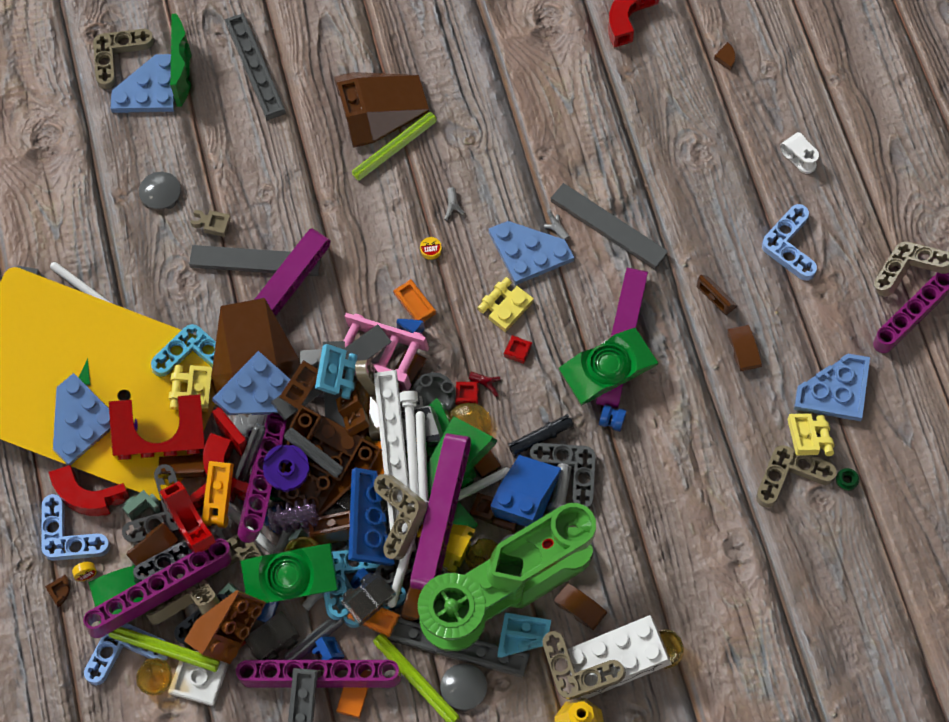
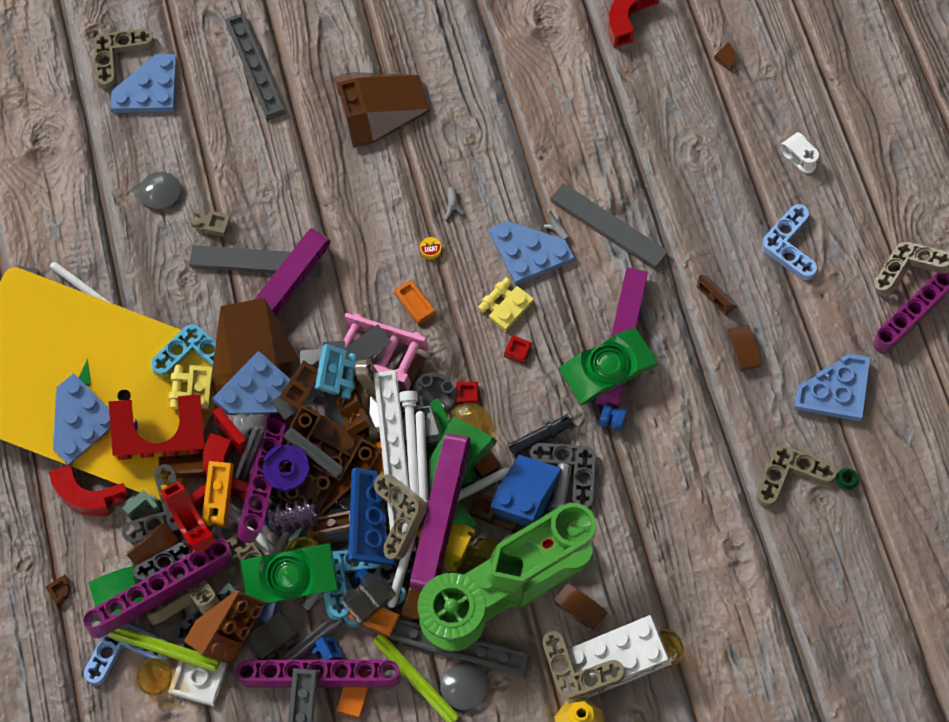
light blue beam [41,494,110,561] -> none
yellow tile [72,561,97,581] -> none
green slope [170,13,192,107] -> none
lime axle [352,112,437,181] -> none
blue slope [396,319,424,334] -> none
dark red bar [469,371,501,397] -> none
medium azure wing [497,613,551,657] -> none
light yellow plate [787,414,834,456] -> none

